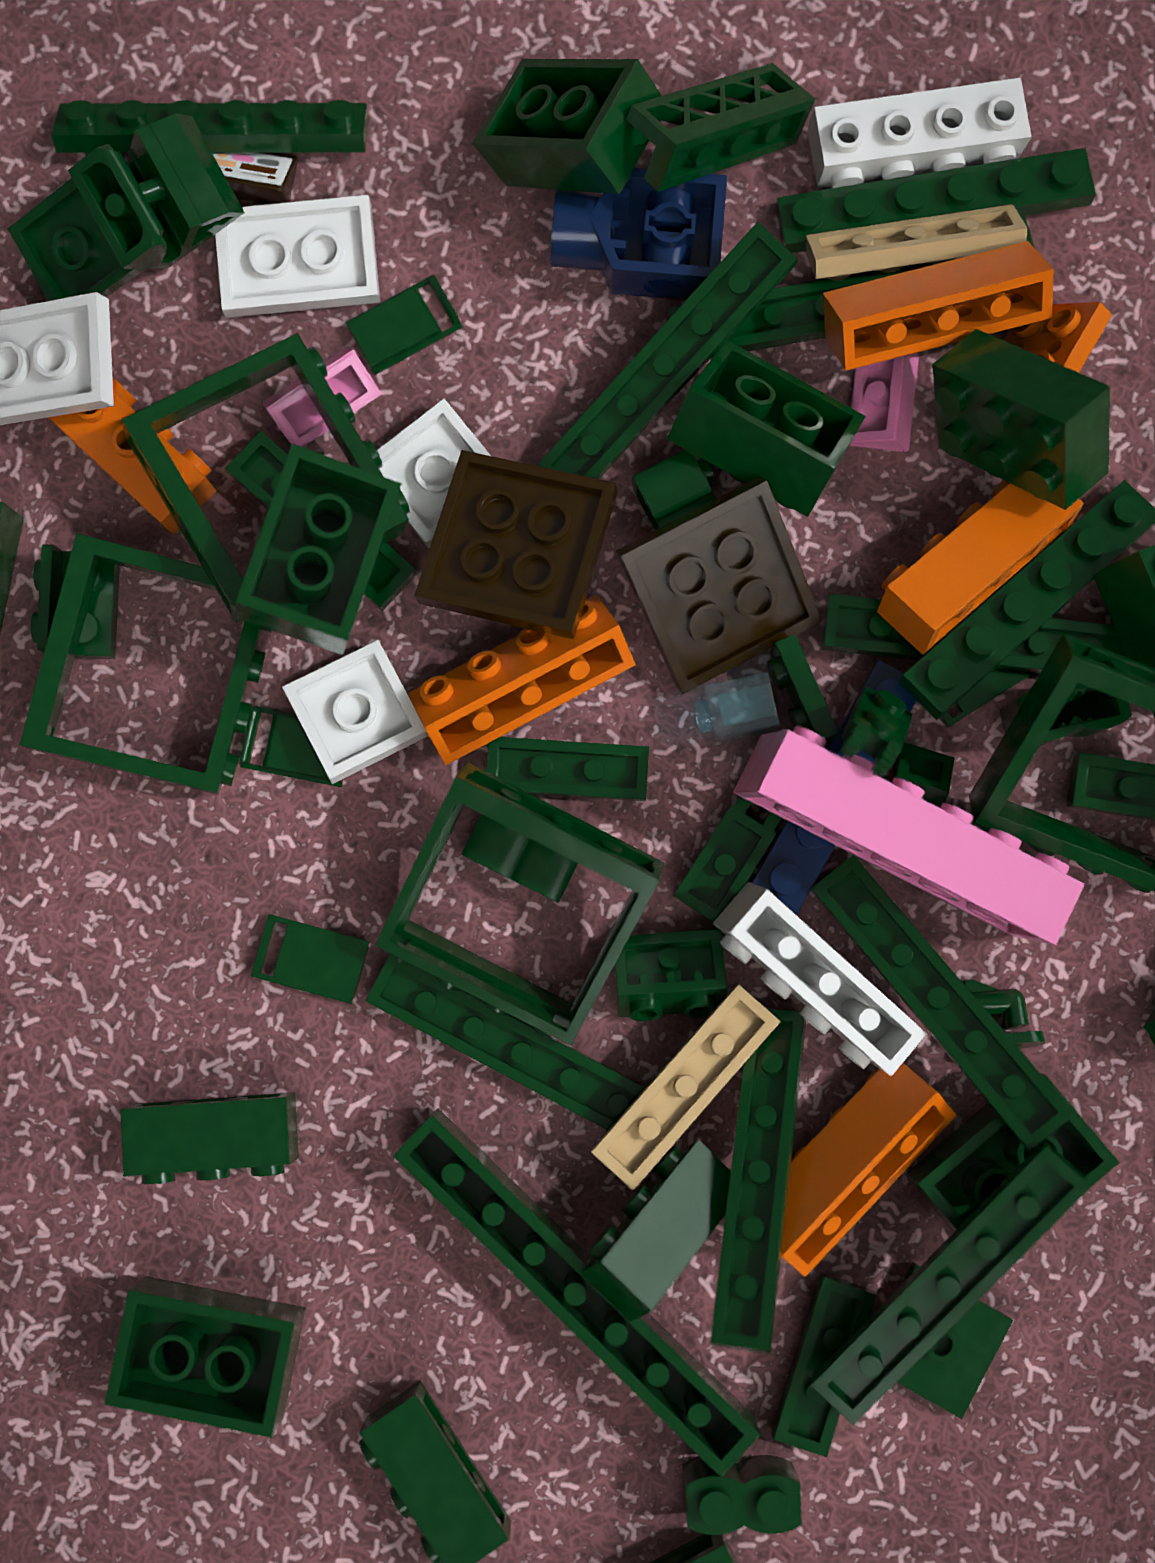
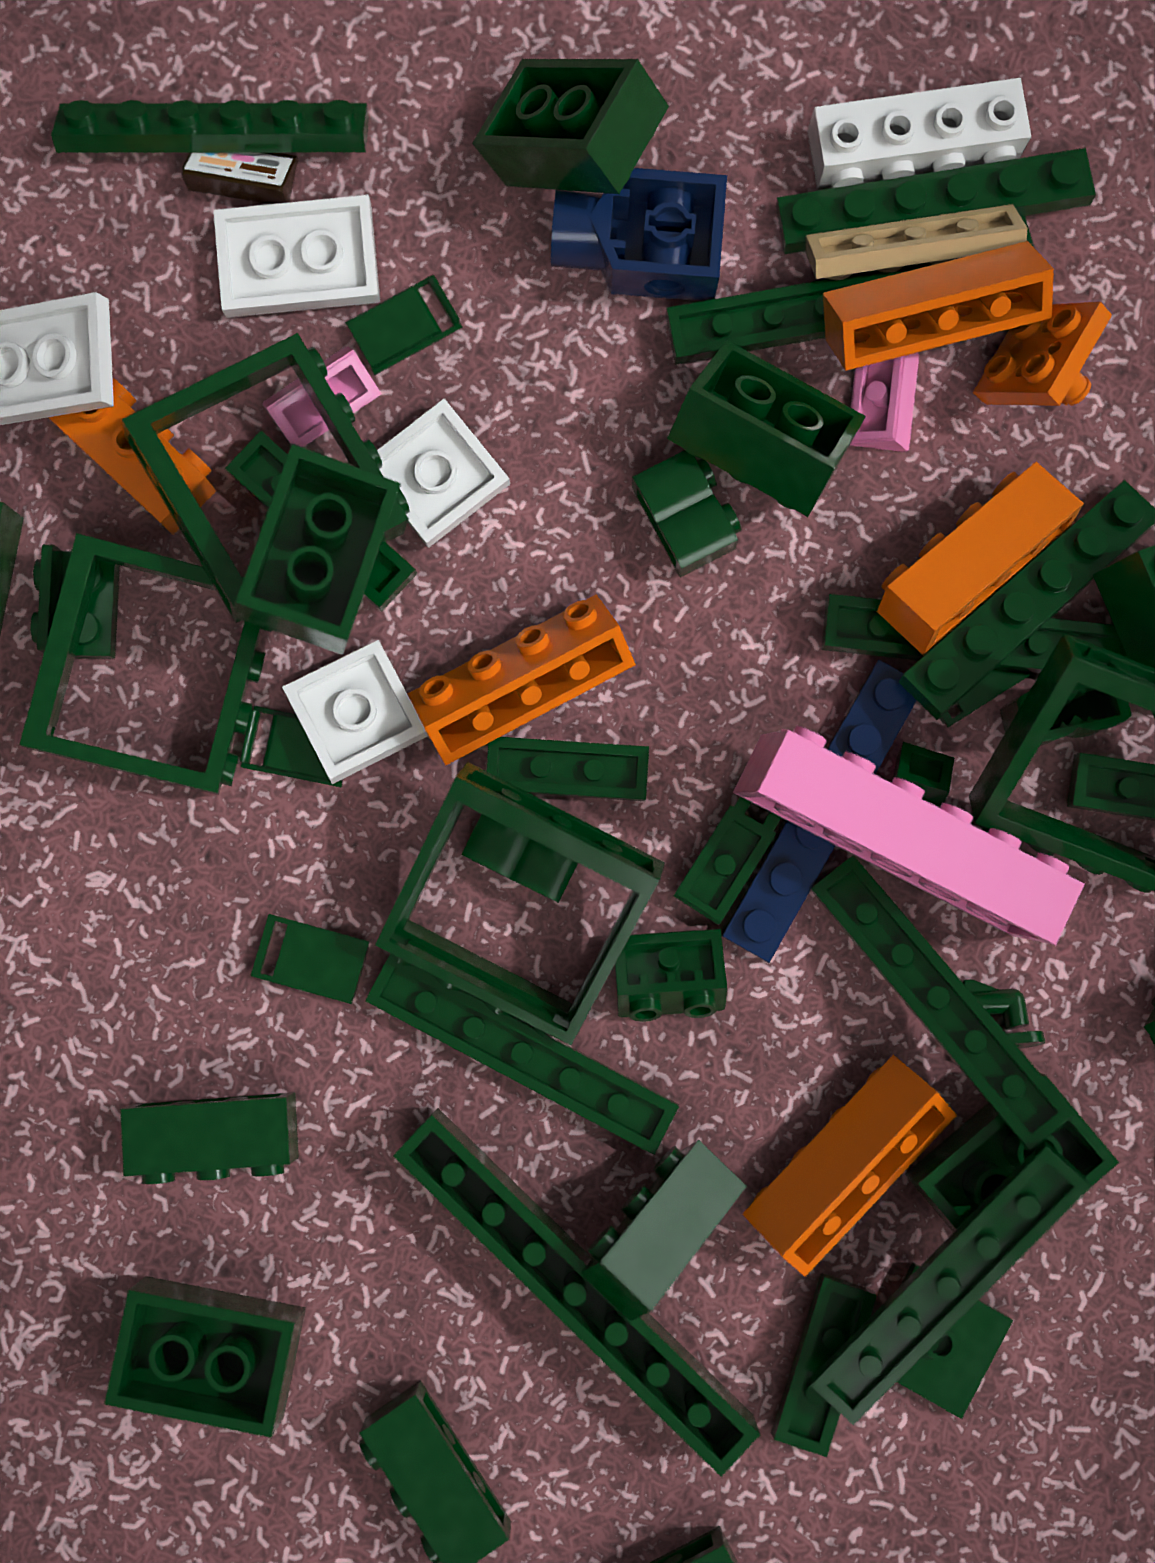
dark green piece [7,114,245,301] -> none
dark brown plate [414,450,618,640] -> none
dark green plate [537,221,798,479] -> none
tan plate [591,984,780,1190] -> none
dark brown plate [616,476,822,694] -> none
dark green fence [626,63,816,192] -> none
dark green brick [682,1455,802,1535] -> none
clear light blue brick [694,672,780,744] -> none
dark green plate [710,1008,806,1354] -> none
white brick [713,882,927,1076] -> none
dark green plate [767,634,839,741] -> none
dark green hinge [840,686,913,777] -> none
dark green brick [932,329,1110,510] -> none

